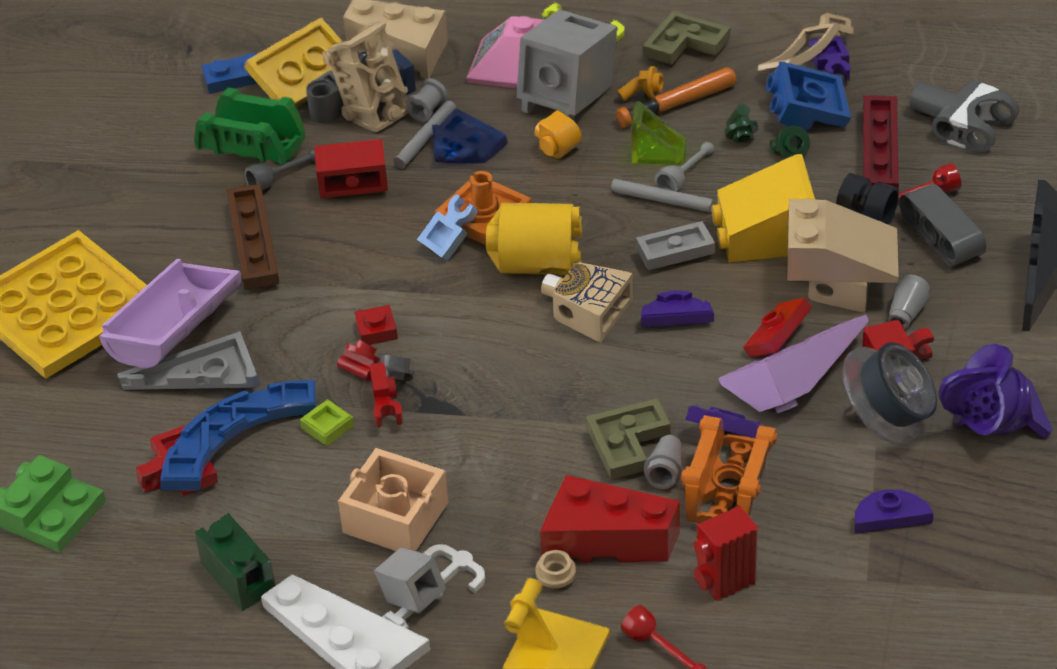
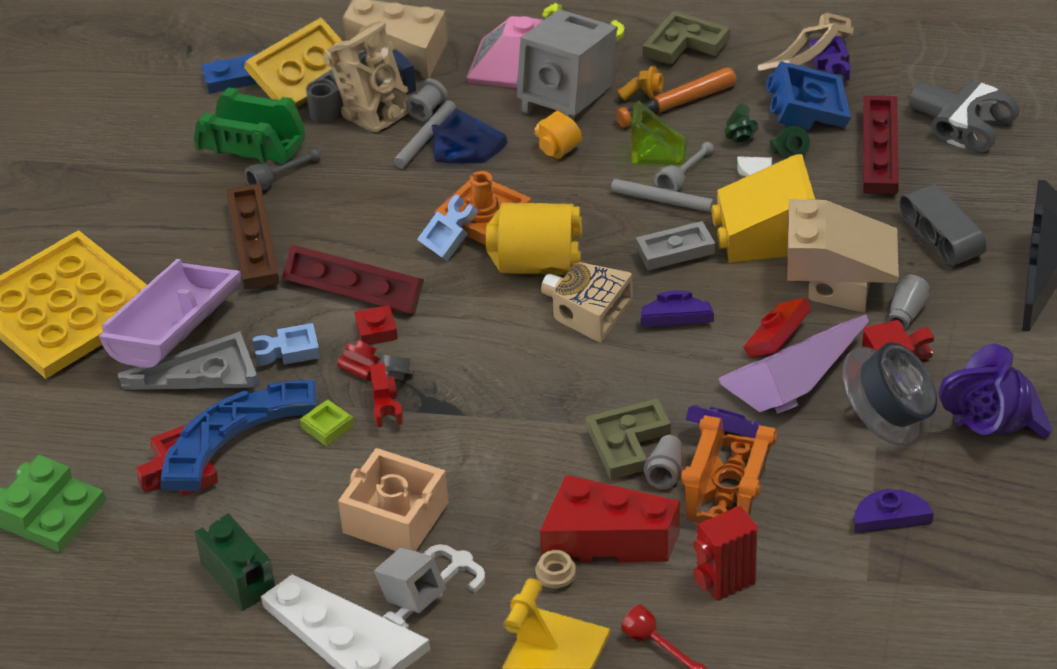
red brick [314,139,388,198] -> none
black wheel [836,173,899,225] -> none
red hinge [898,163,962,201] -> none
none -> light blue plate [252,323,320,365]
none -> dark red plate [282,244,424,314]
none -> white tile [737,157,772,177]

